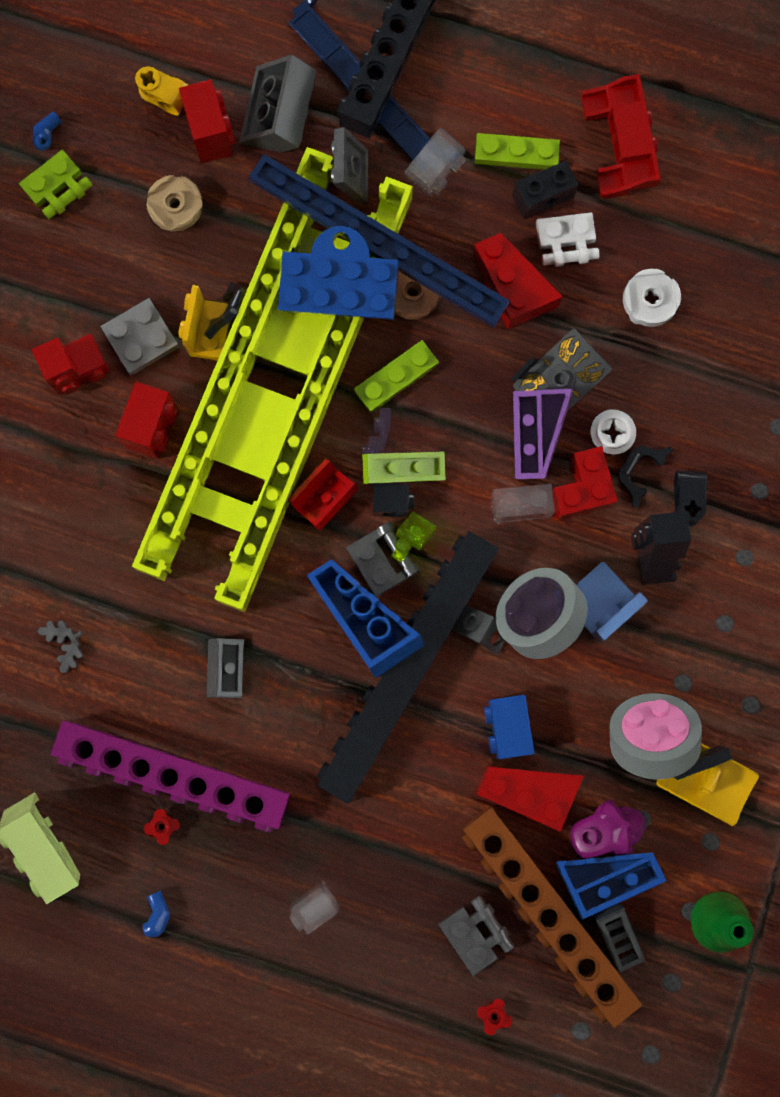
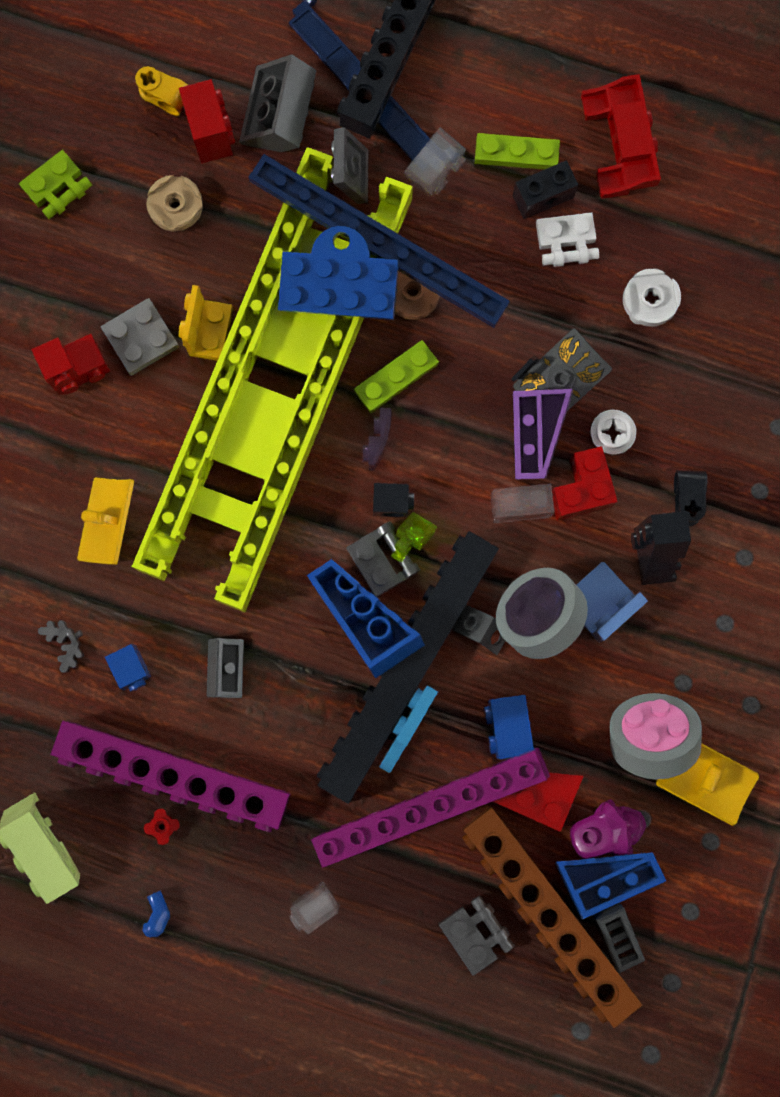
blue arm [33,111,62,151] -> none
red brick [115,381,179,459] -> none
black helmet [204,282,246,340] -> none
red bracket [288,459,359,531] -> none
lime plate [362,452,446,484] -> none
red wedge [473,233,563,329] -> none
red plate [477,998,512,1035] -> none
black helmet [618,446,672,508] -> none
black tile [672,745,732,780] -> none
green cone [690,892,754,953] -> none
none -> yellow shield [77,477,134,565]
none -> blue brick [105,644,151,692]
none -> magenta brick [311,747,550,868]
none -> dark azure plate [379,685,438,773]

